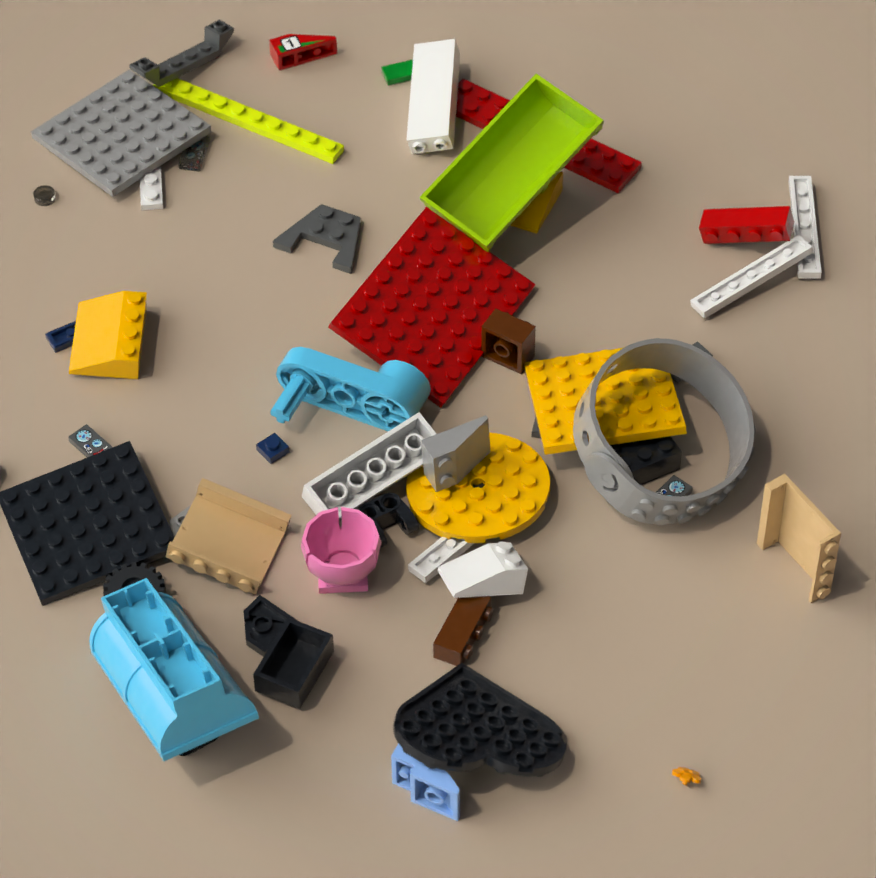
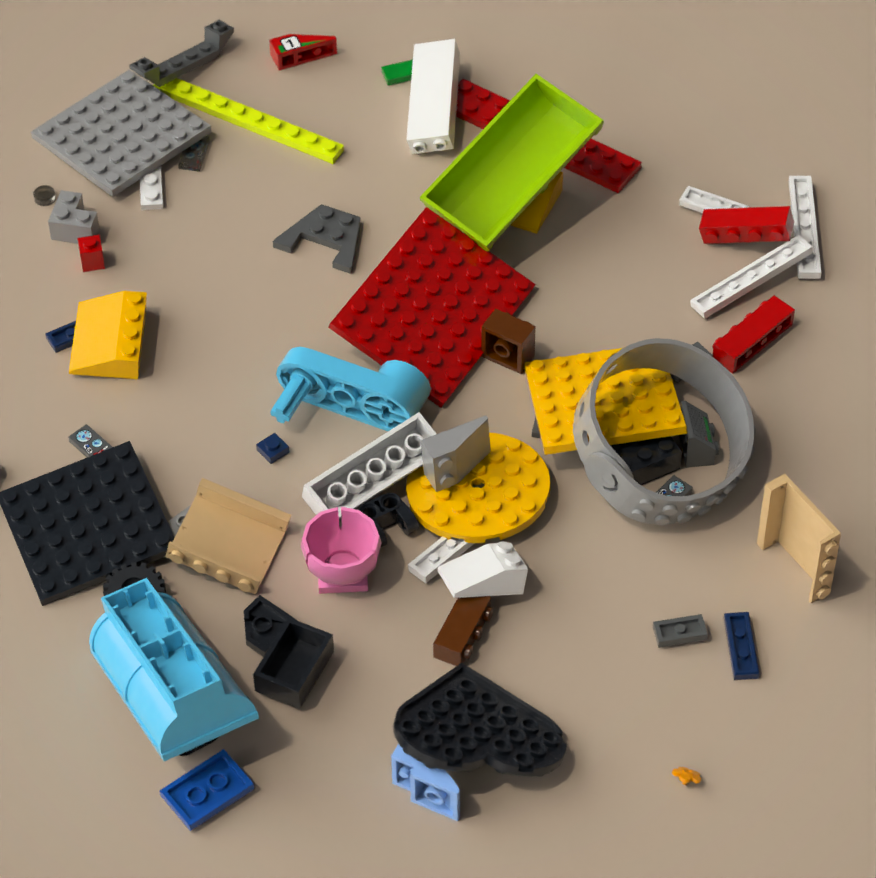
none -> light grey brick [48,190,100,244]
none -> red brick [77,235,105,272]
none -> blue plate [160,749,254,831]
none -> dark grey plate [653,614,708,648]
none -> white plate [679,186,749,213]
none -> dark grey slope [679,401,719,468]
none -> red brick [712,295,795,374]
none -> dark blue tile [723,612,760,680]

